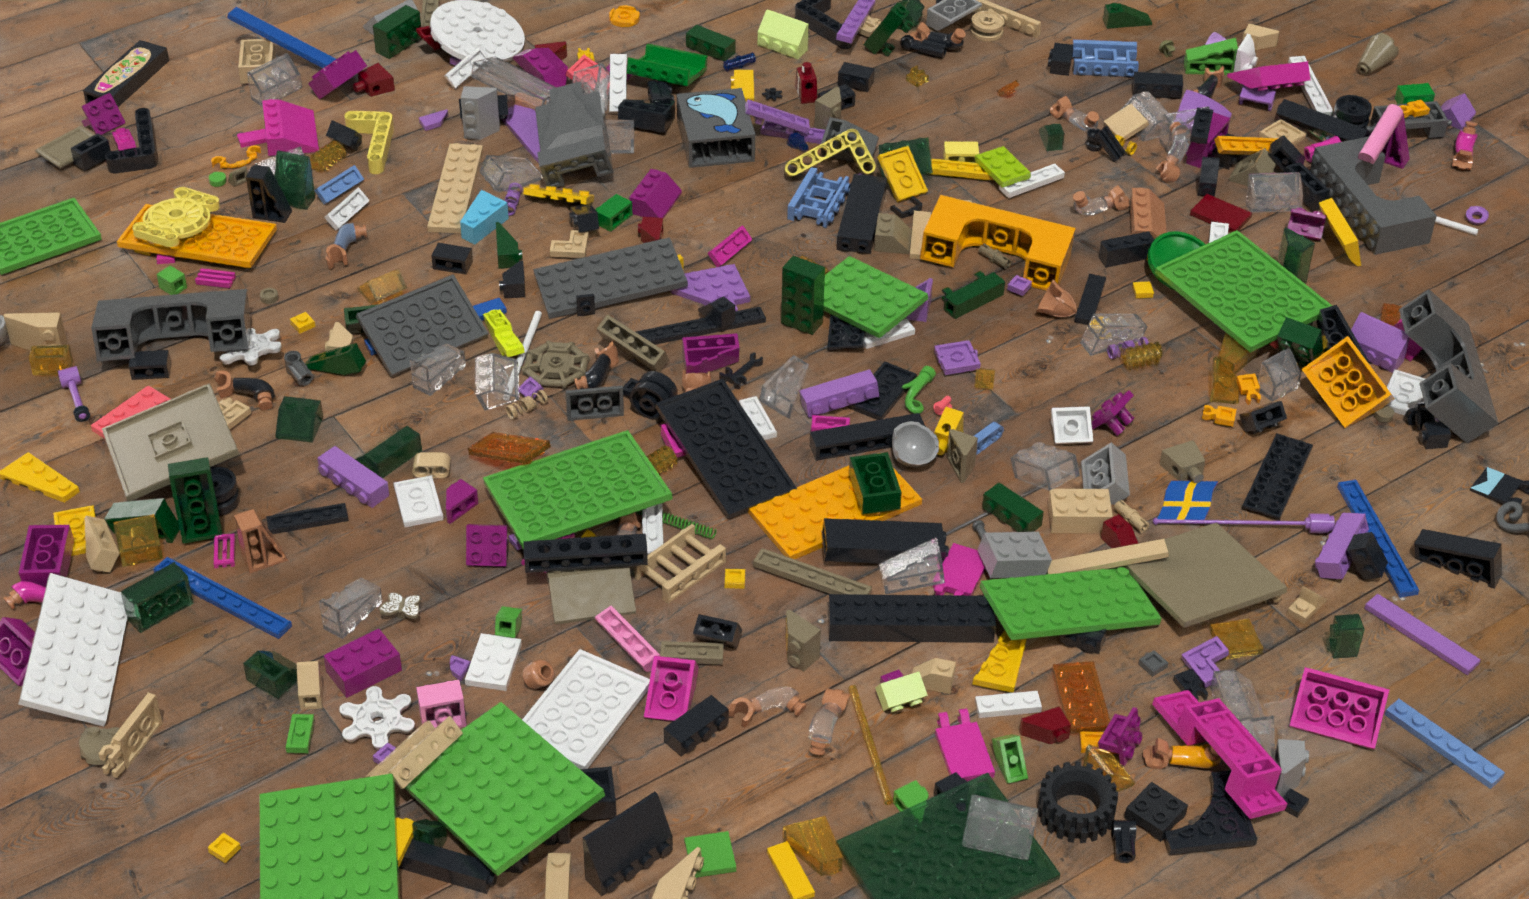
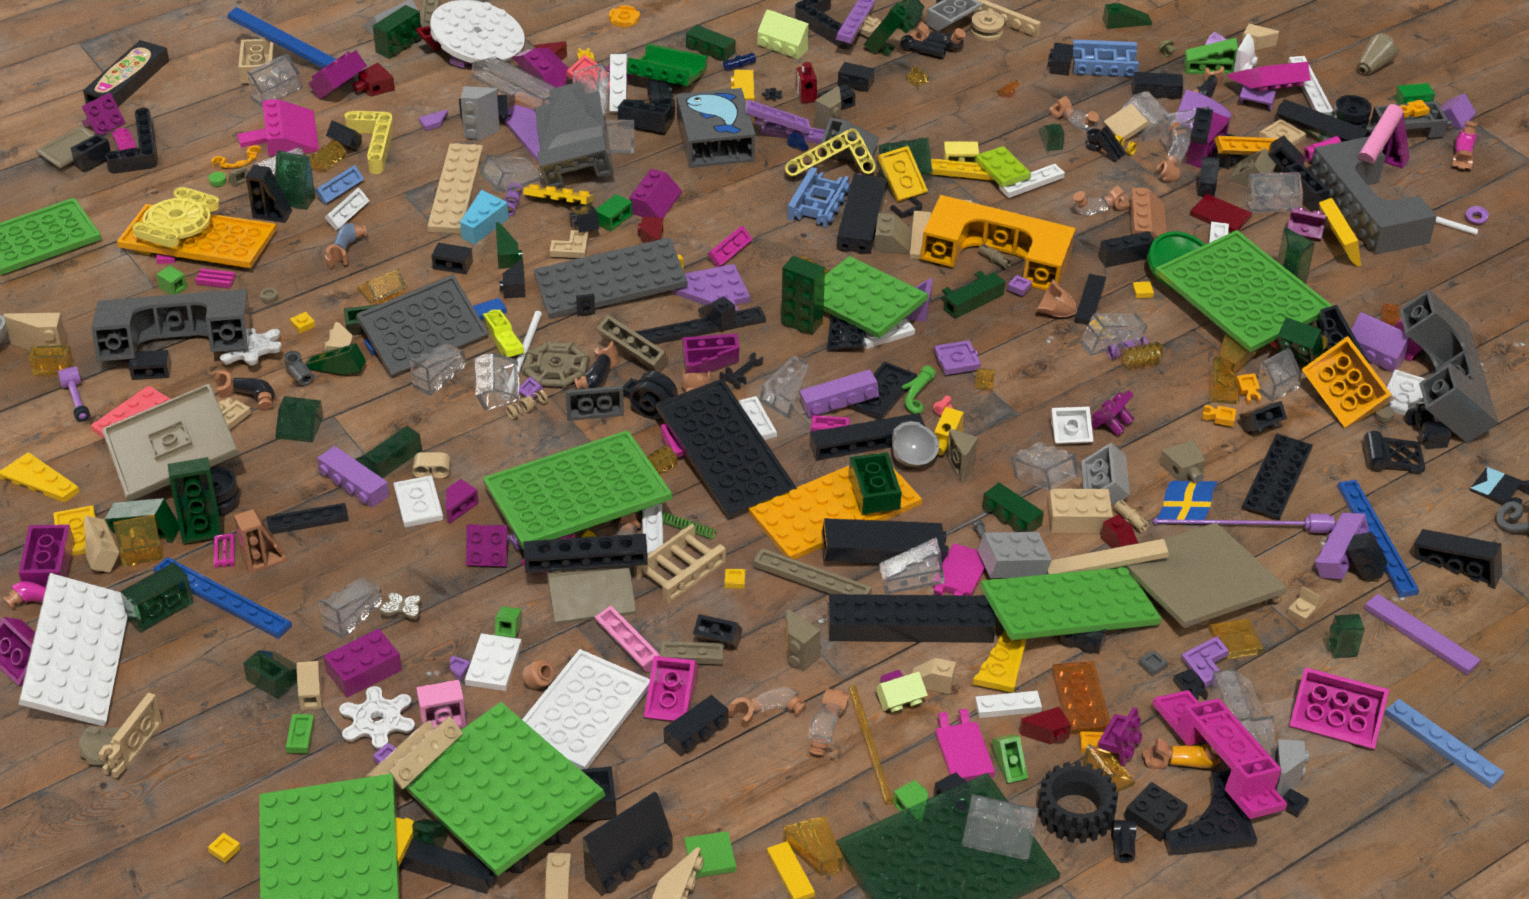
white tile [444,46,490,89] -> none
clear orange plate [467,432,551,465] -> none
medium blue beam [974,422,1004,455] -> none
none -> black piece [1363,431,1426,474]

